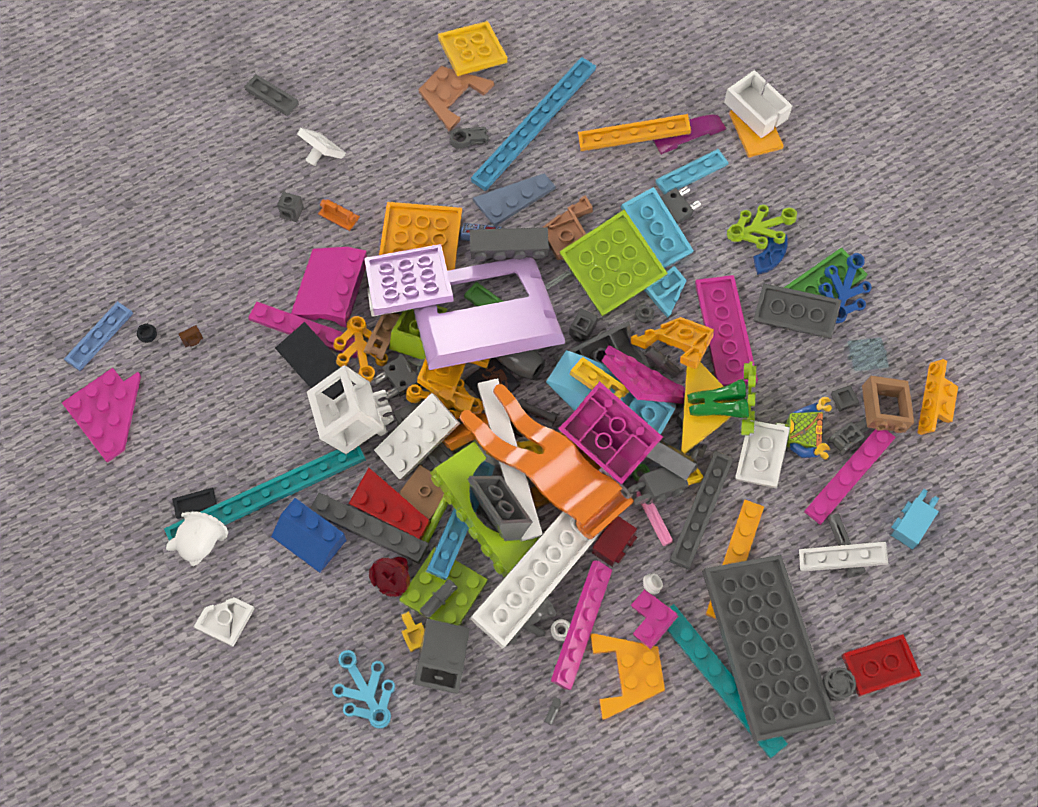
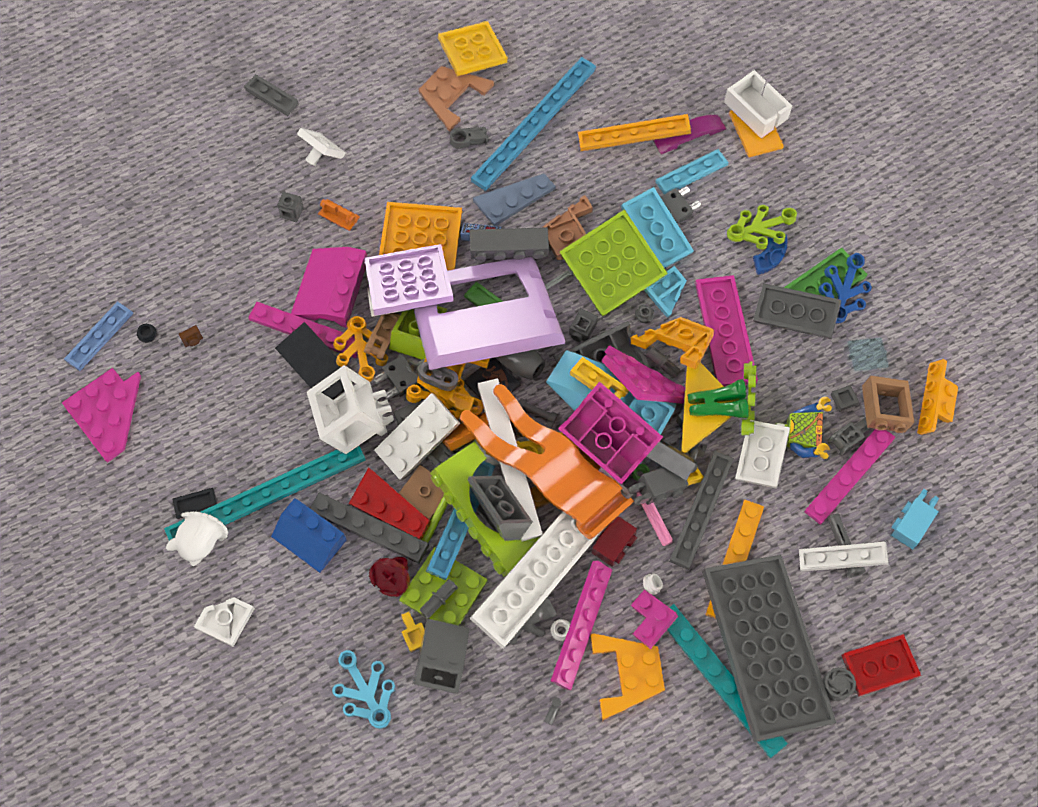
none -> flat silver plate [418,362,458,391]

